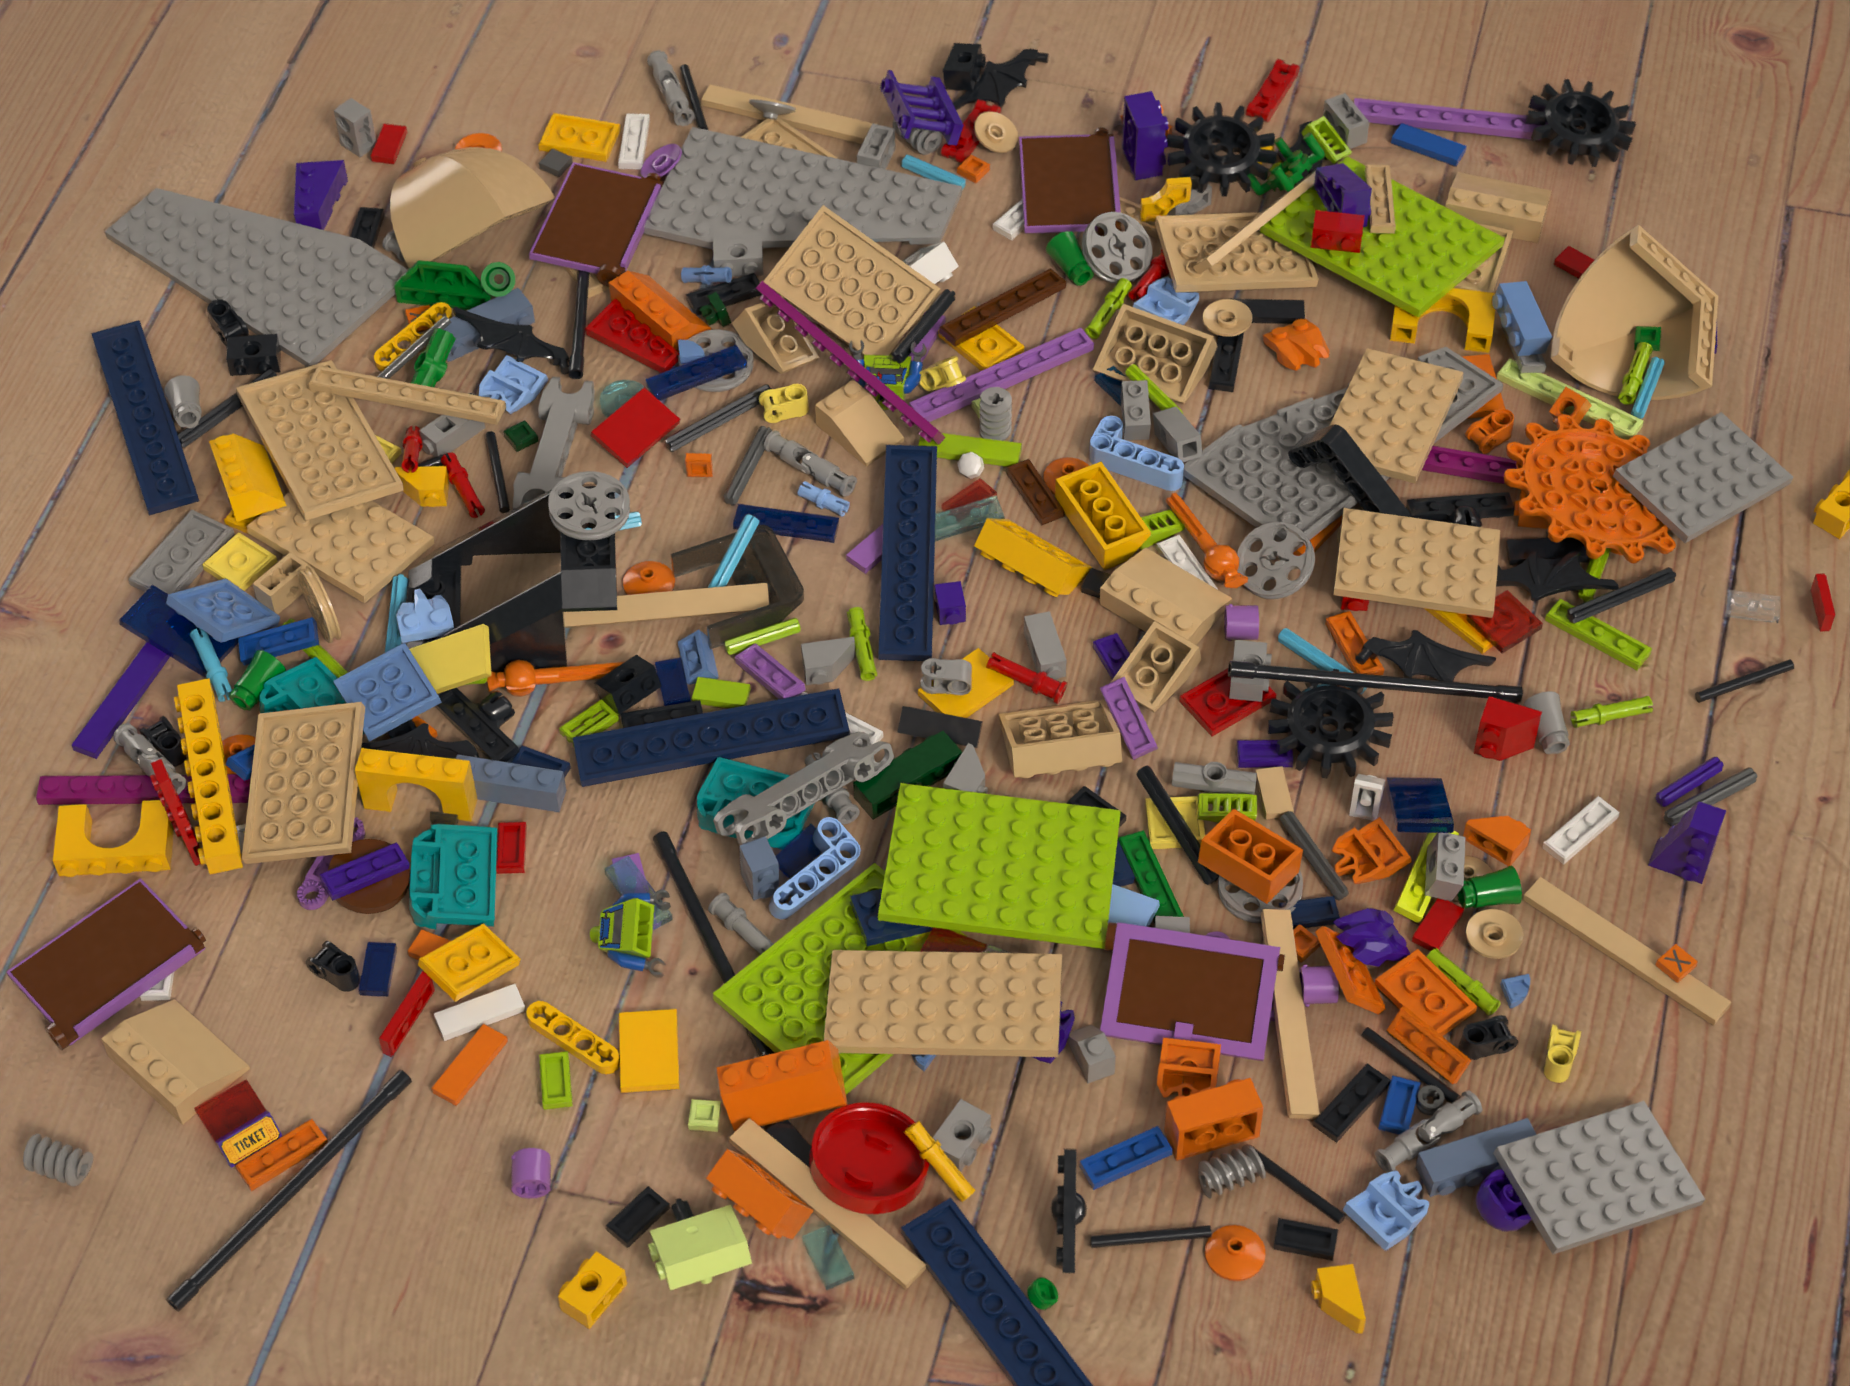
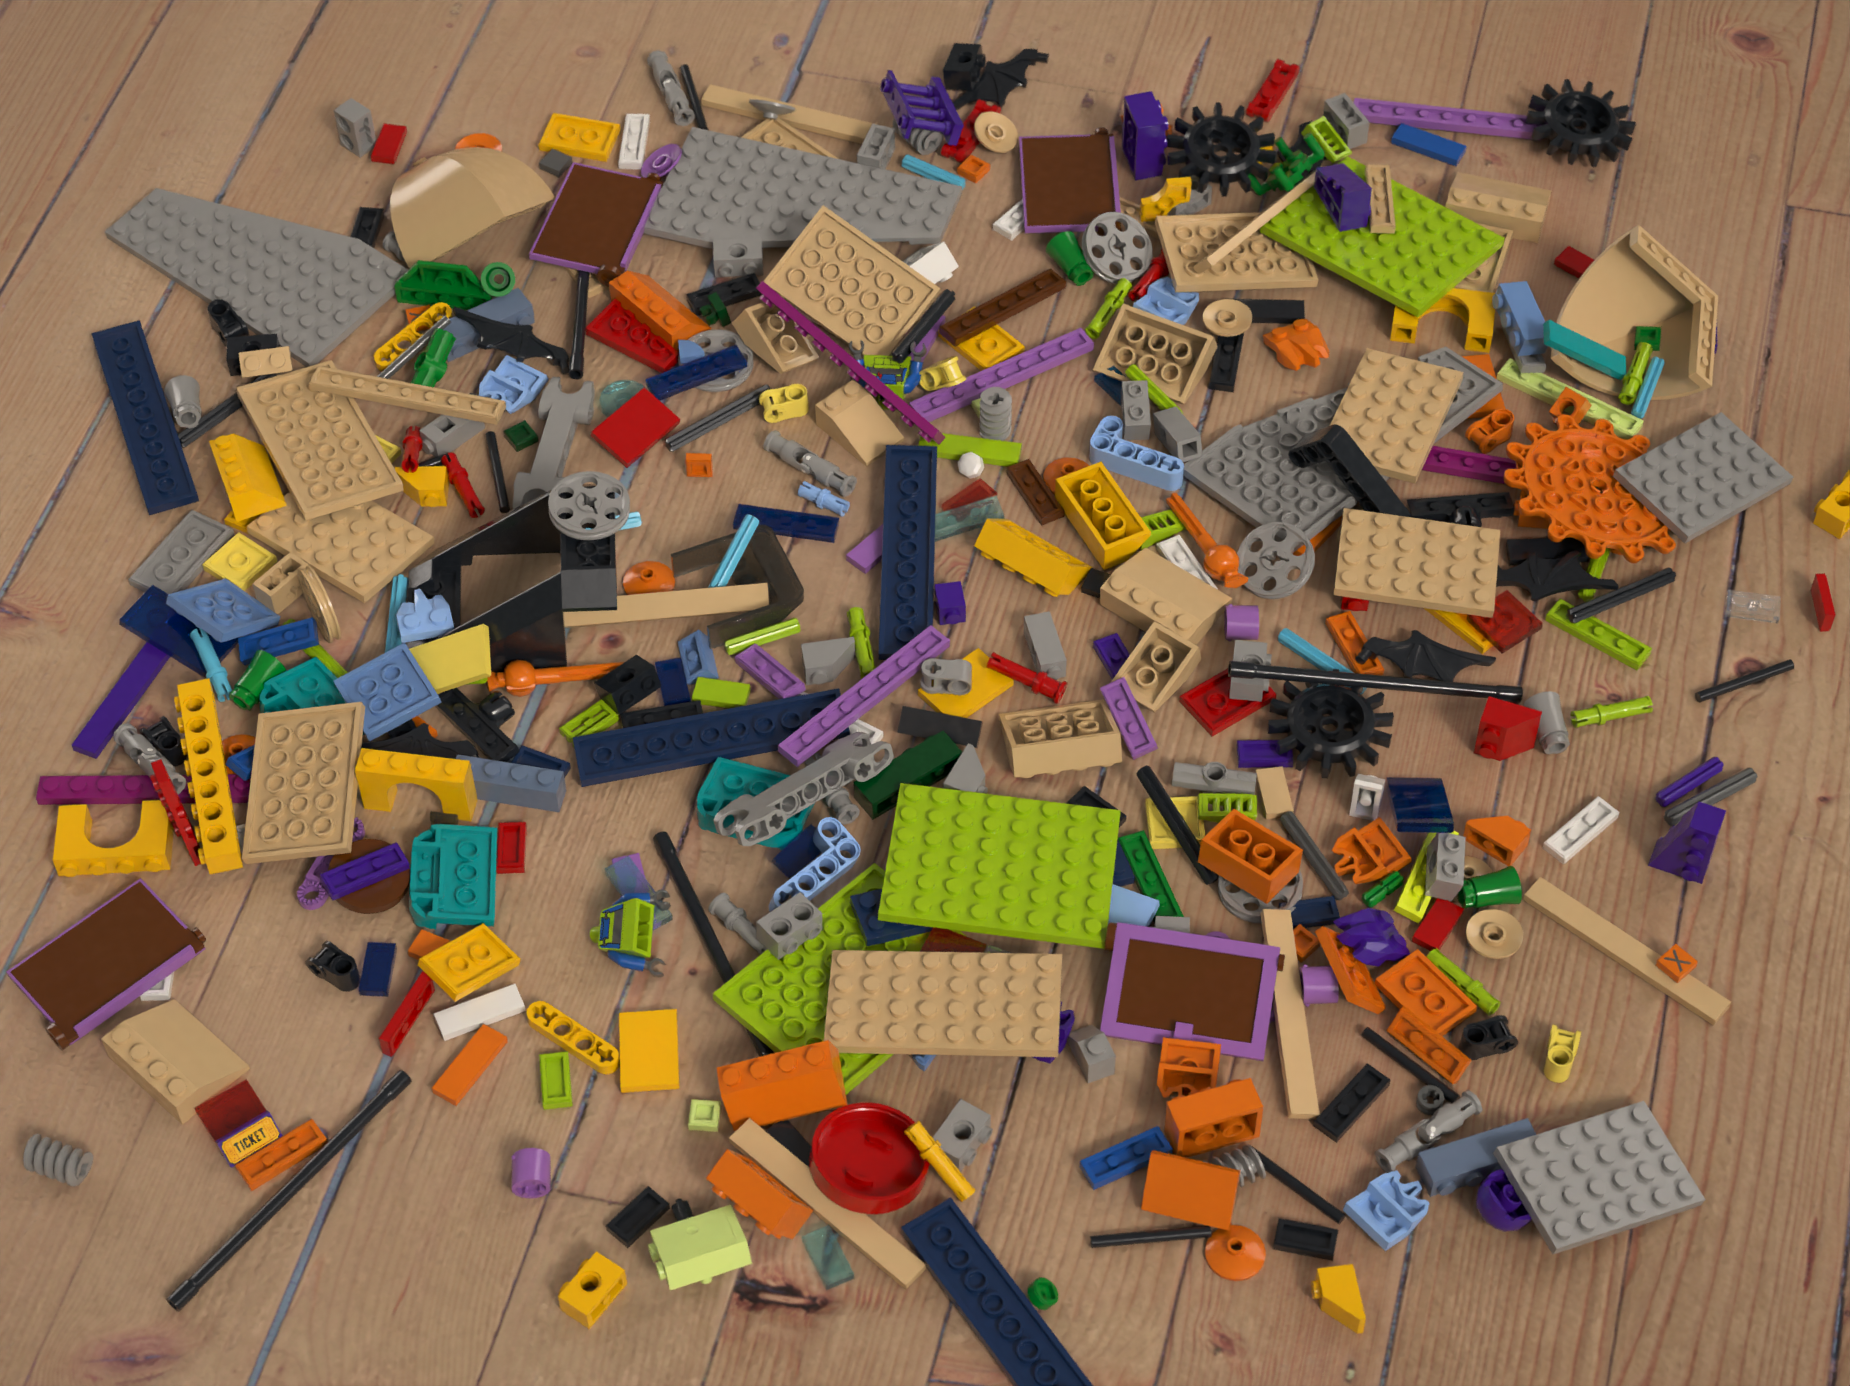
dark purple wedge [294,160,348,230] -> none
medium blue pin [681,265,732,285] -> none
dark grey axle [724,426,772,505] -> none
sand blue brick [739,836,779,901] -> none
black plate [1051,1148,1087,1273] -> none
red brick [1311,210,1365,253] -> none
blue tile [1378,1075,1421,1135] -> none
medium blue tile [1500,974,1530,1008] -> none
none -> tan plate [238,346,293,378]
none -> light grey brick [756,892,822,960]
none -> medium lavender plate [778,625,950,767]
none -> orange tile [1141,1150,1241,1231]
none -> green piece [1361,871,1404,908]
none -> teal tile [1543,320,1626,381]

